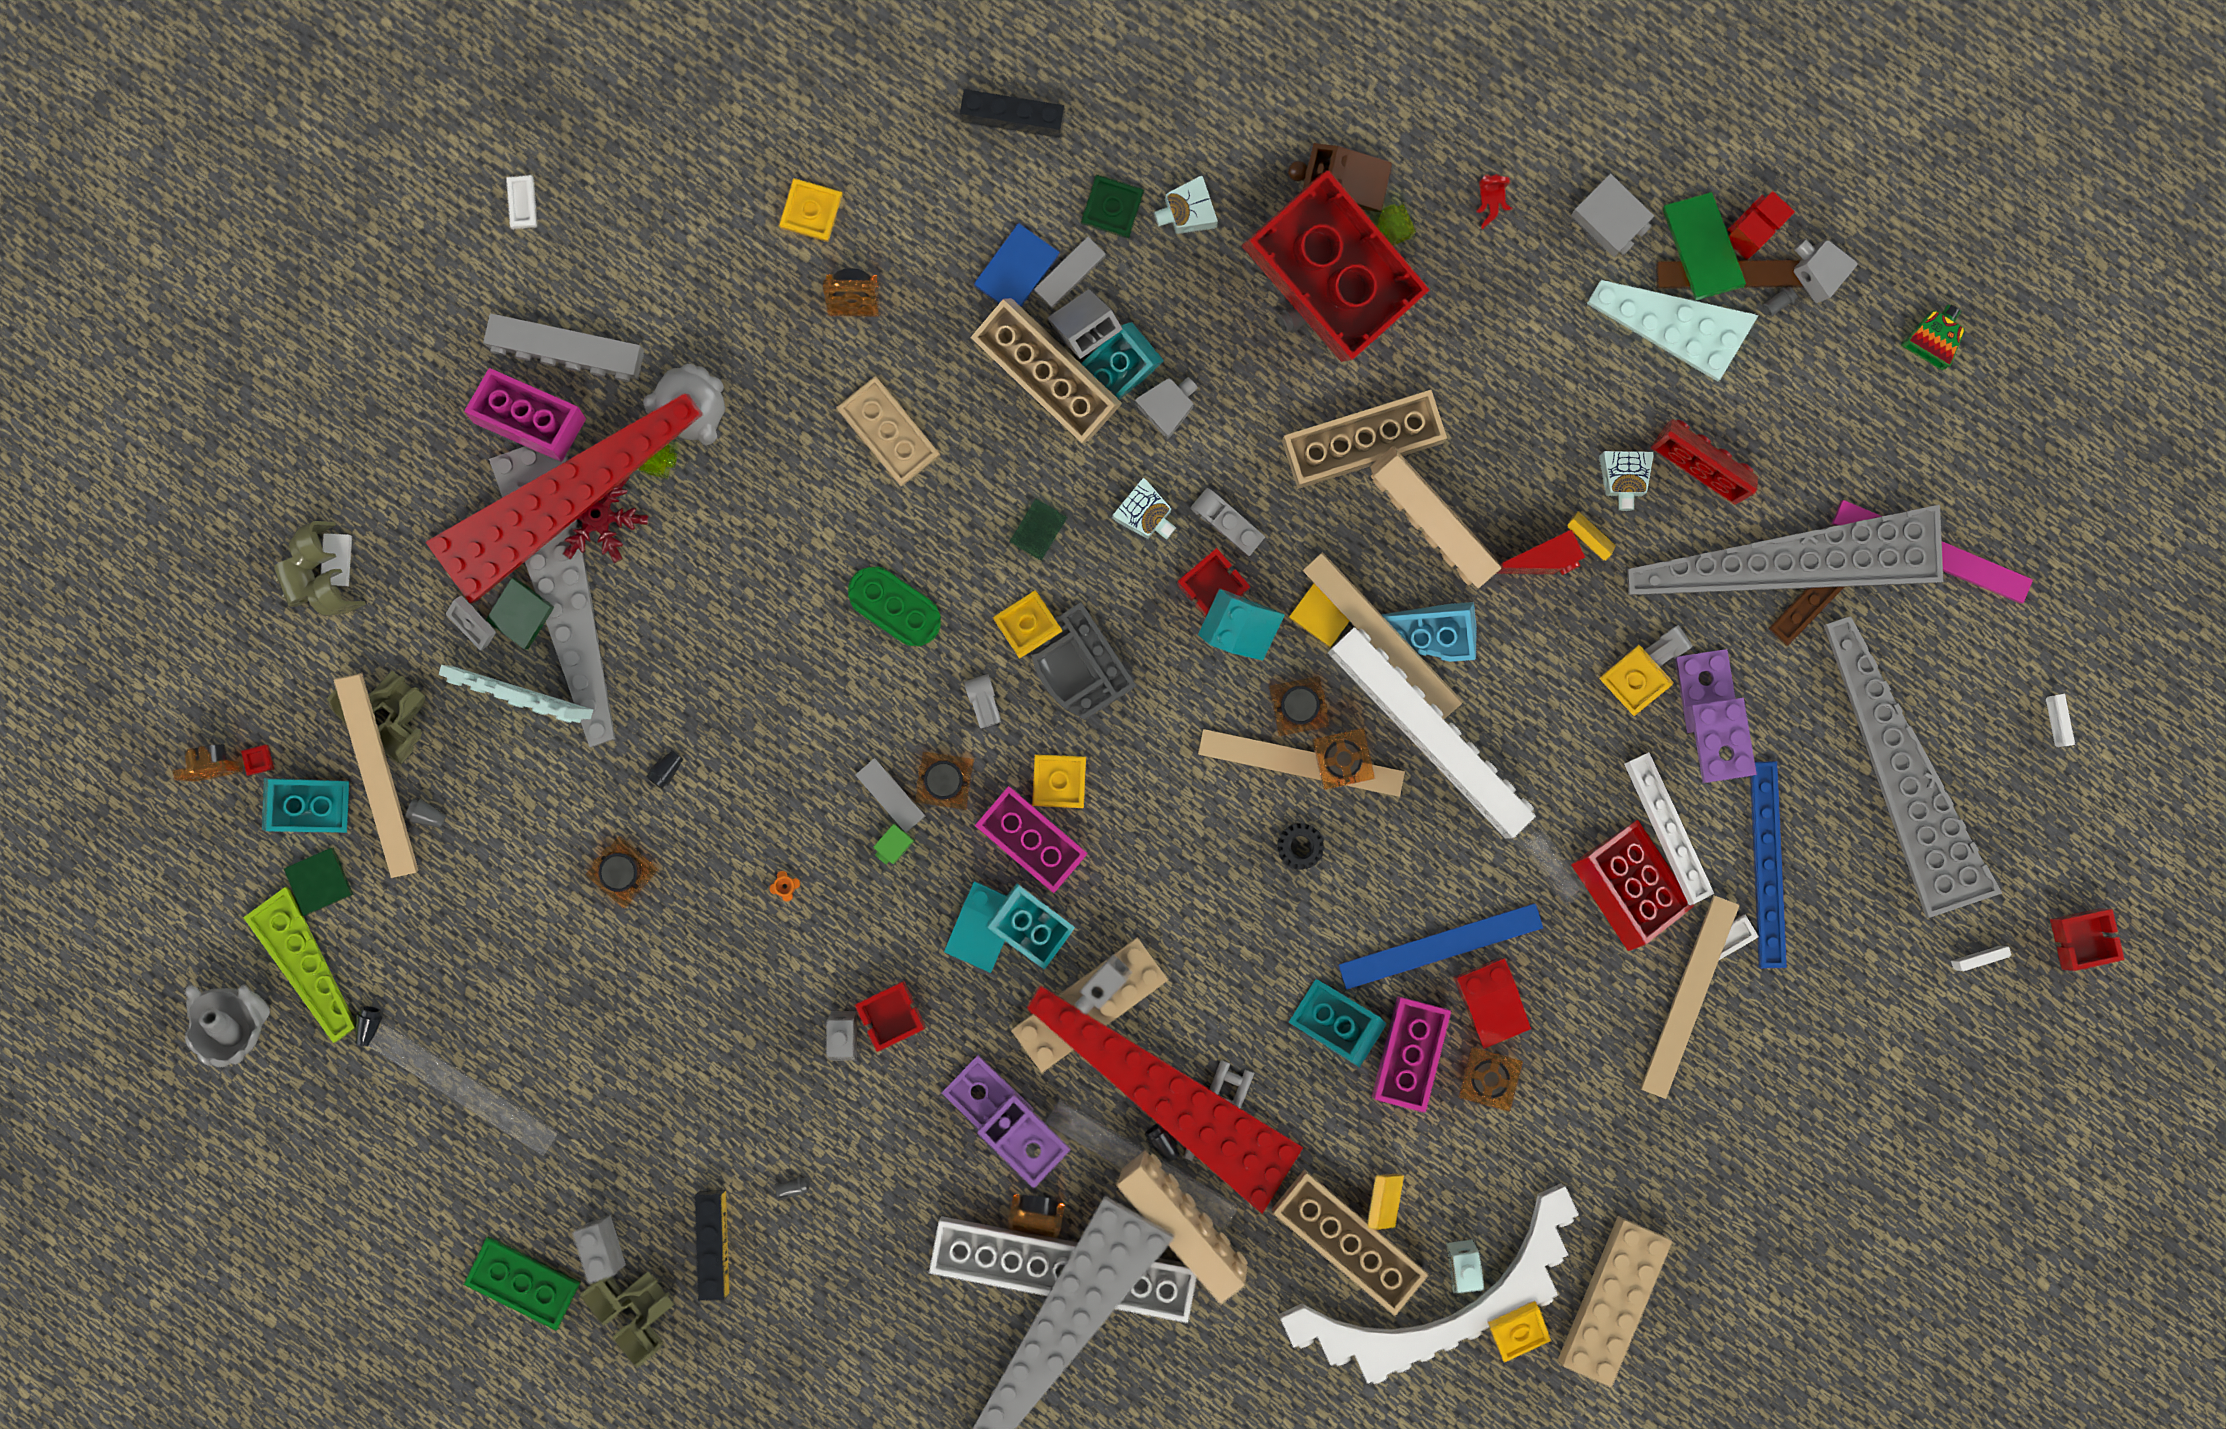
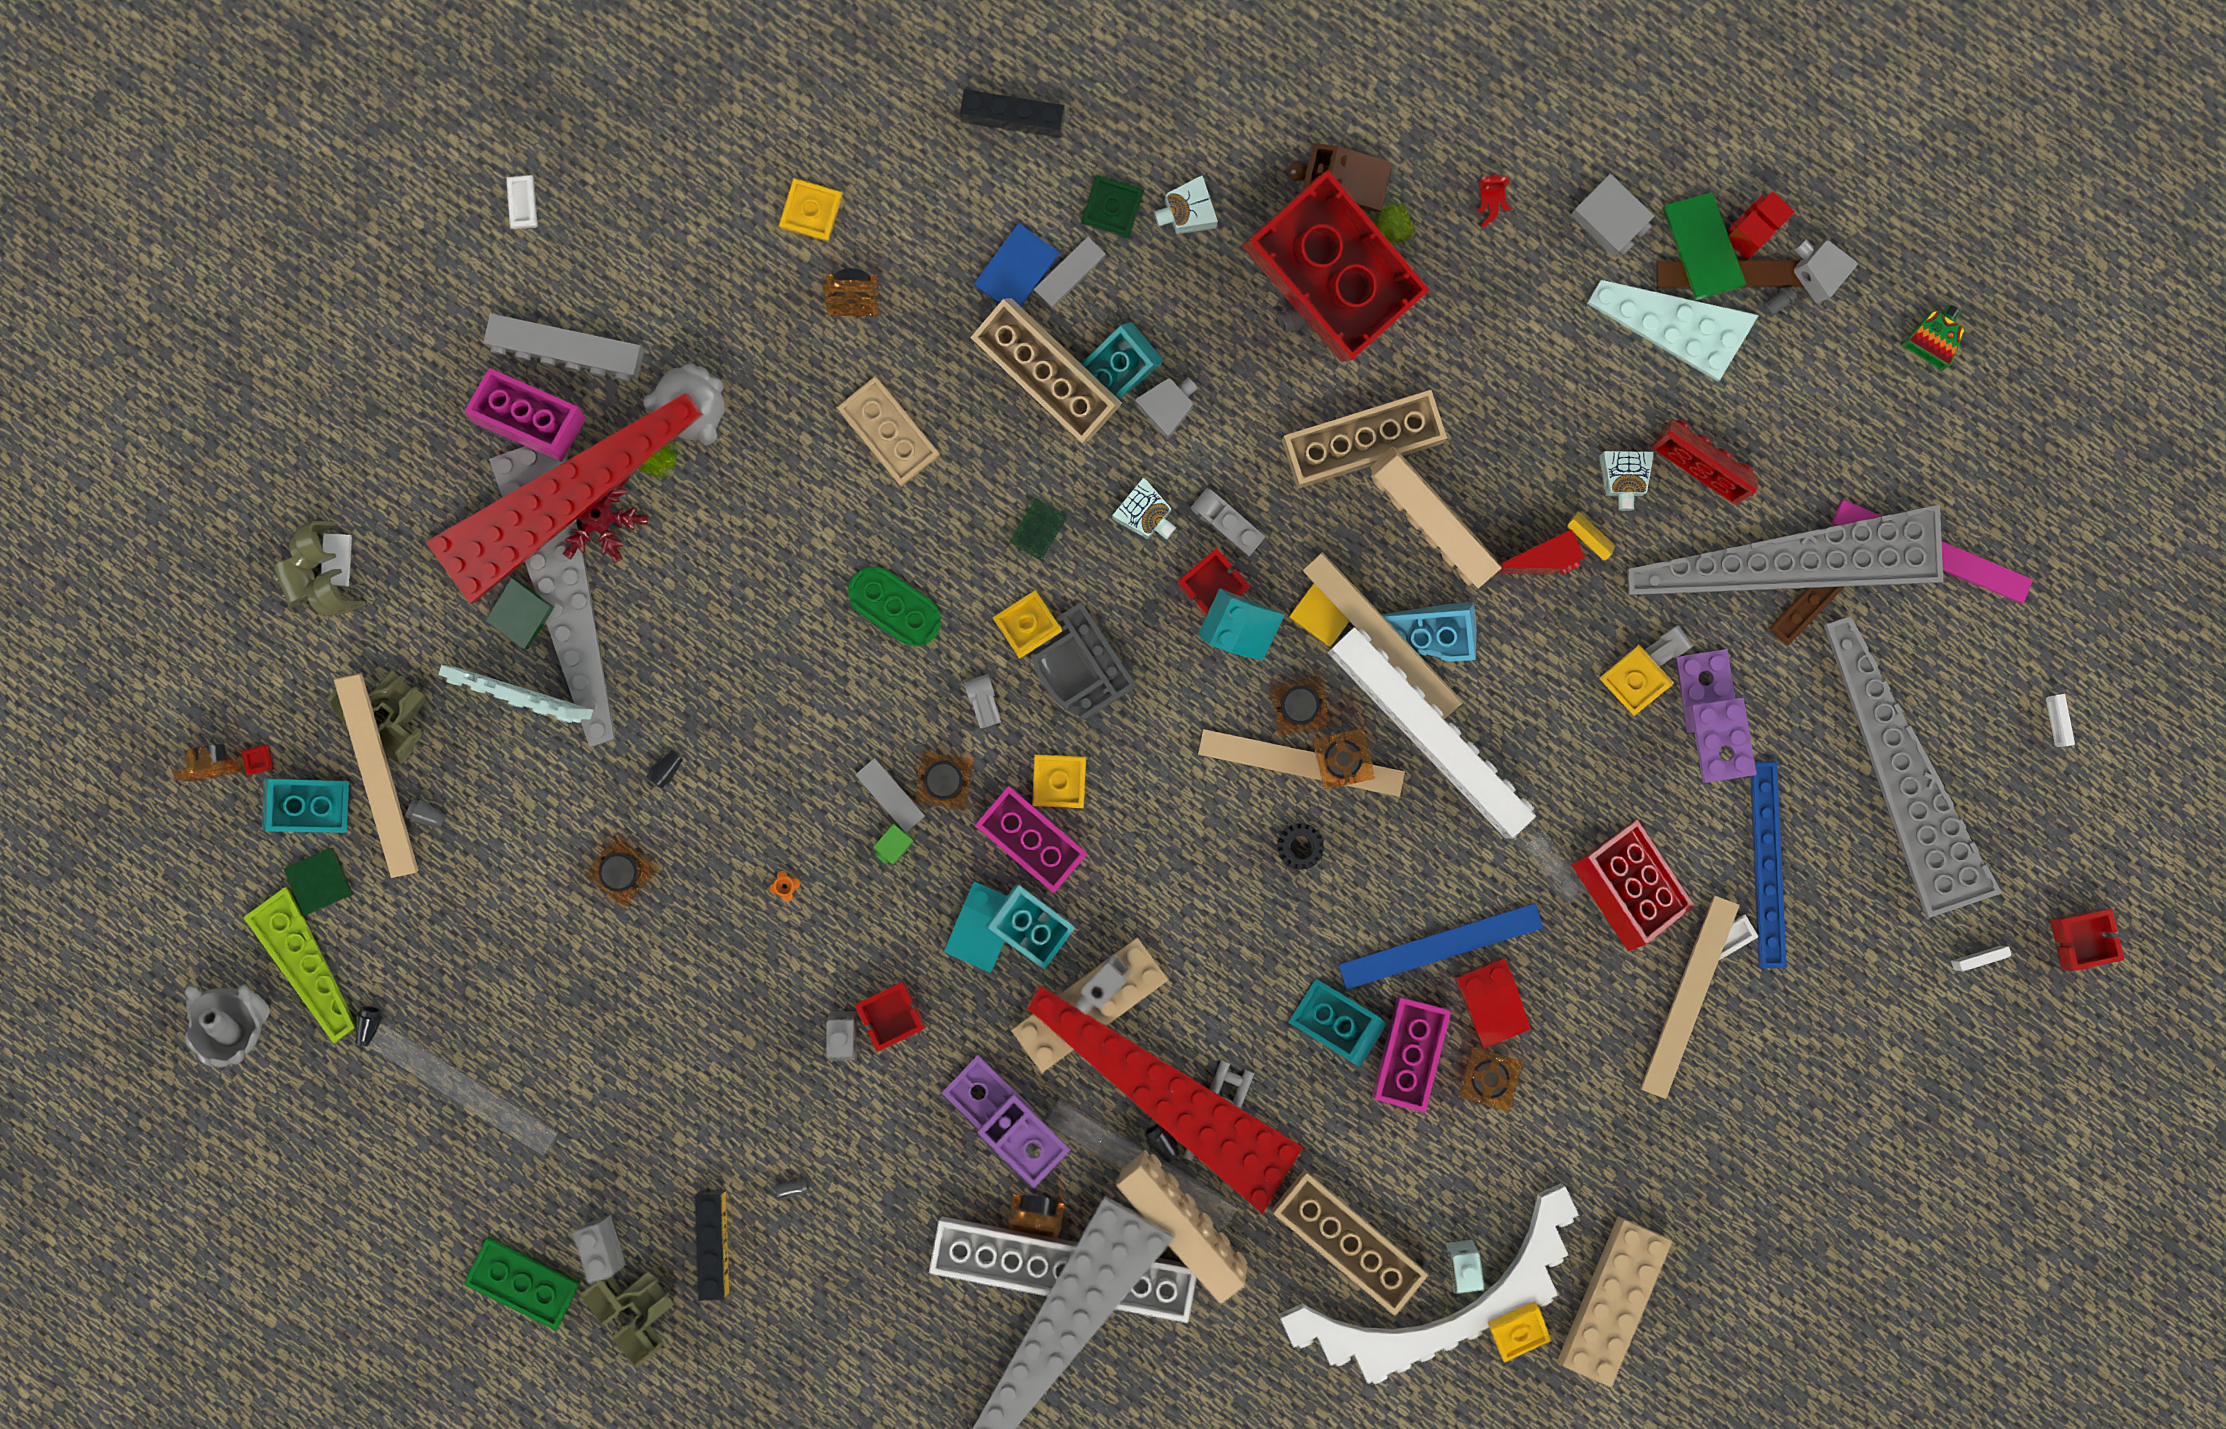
light grey plate [446,596,496,651] -> none
light grey brick [1047,289,1123,359] -> none
yellow tile [1367,1174,1404,1230] -> none
white plate [1624,753,1714,905] -> none

